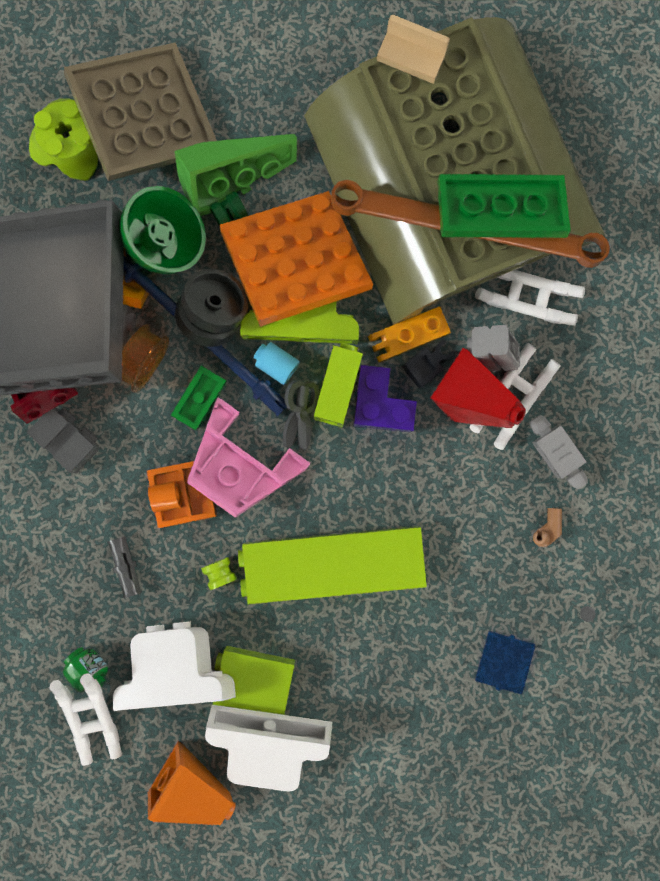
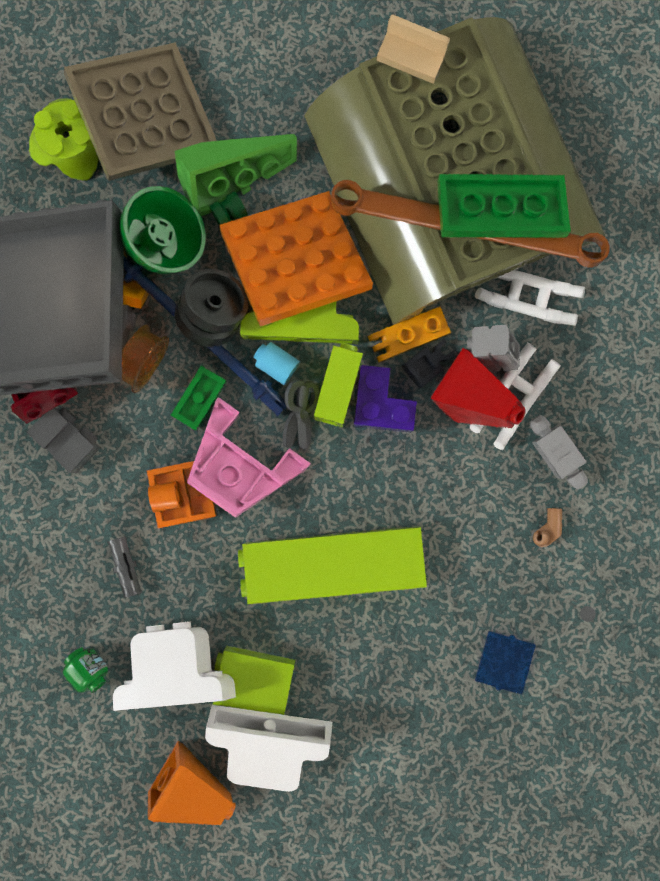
white piece [49,673,122,766] -> none
lime wheel [201,557,237,590] -> none

